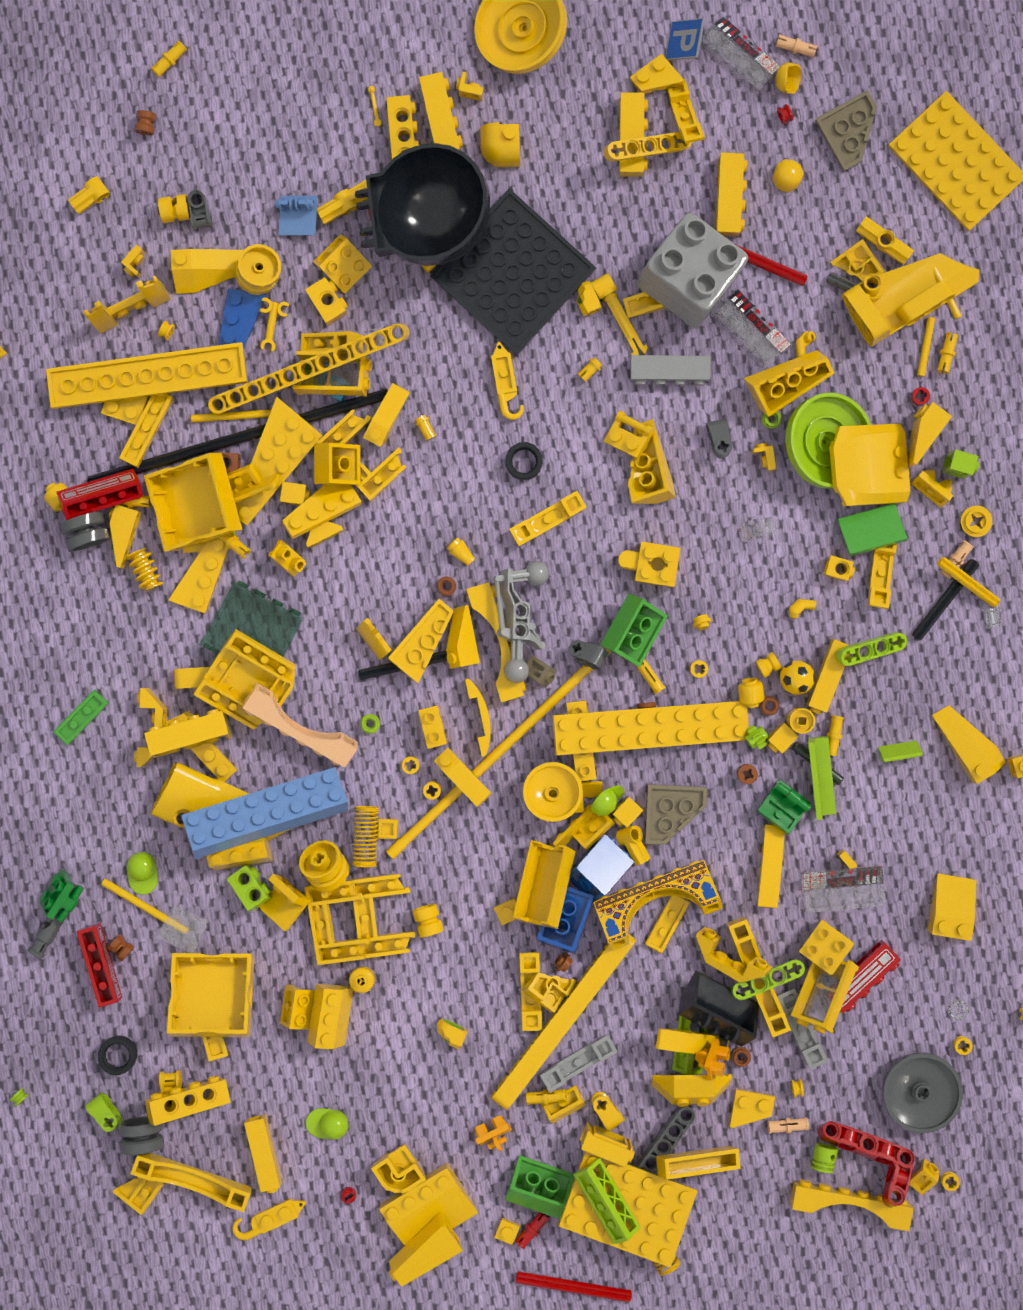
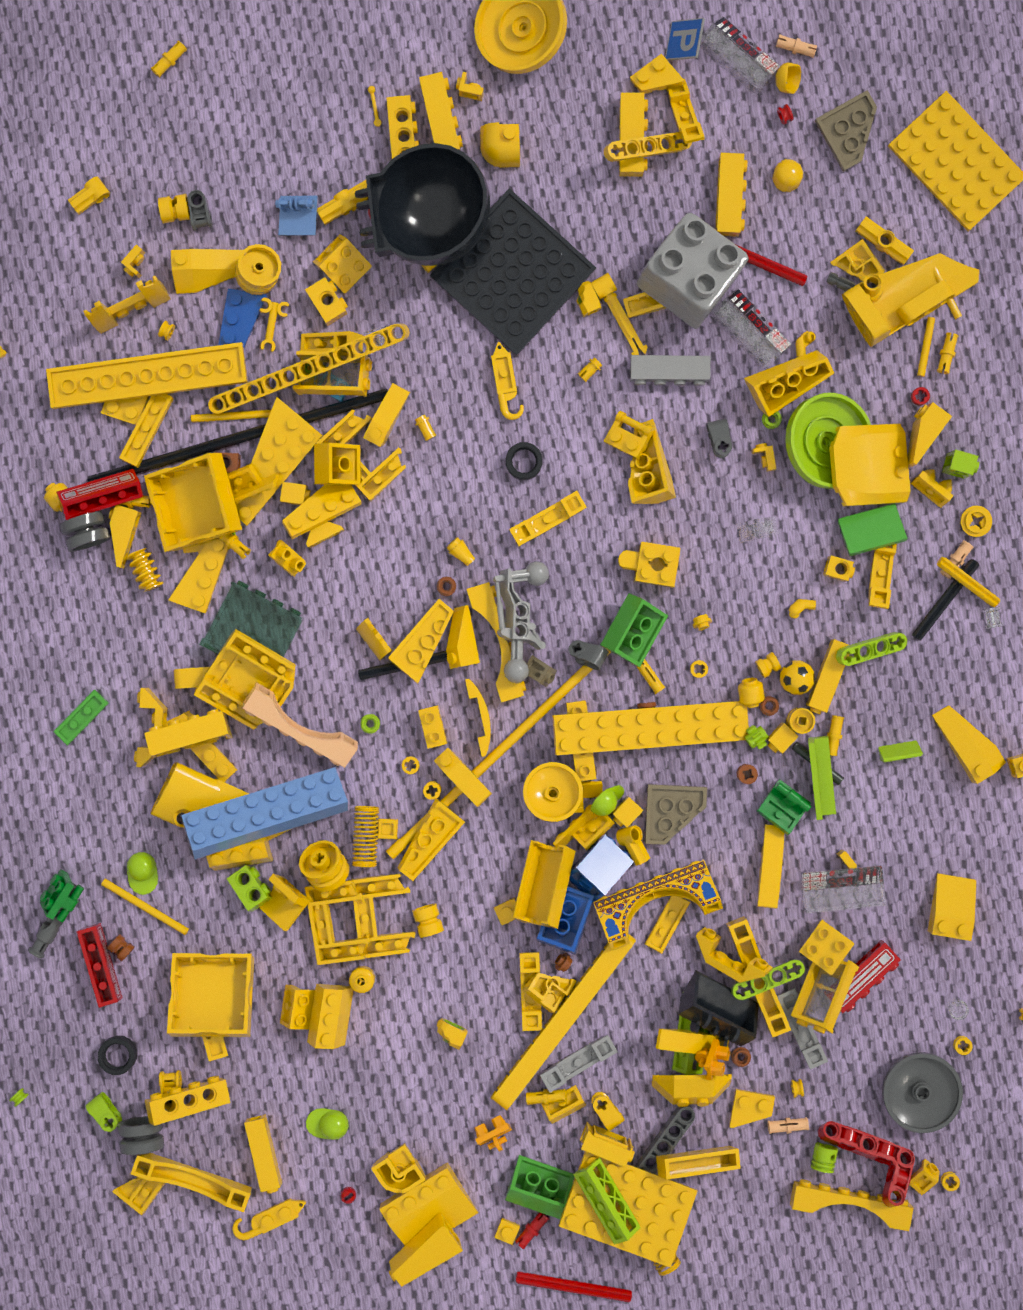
dark orange wheel [134,110,157,136] -> none
clear hinge [157,903,210,953] -> none
none -> yellow wing [397,798,465,881]

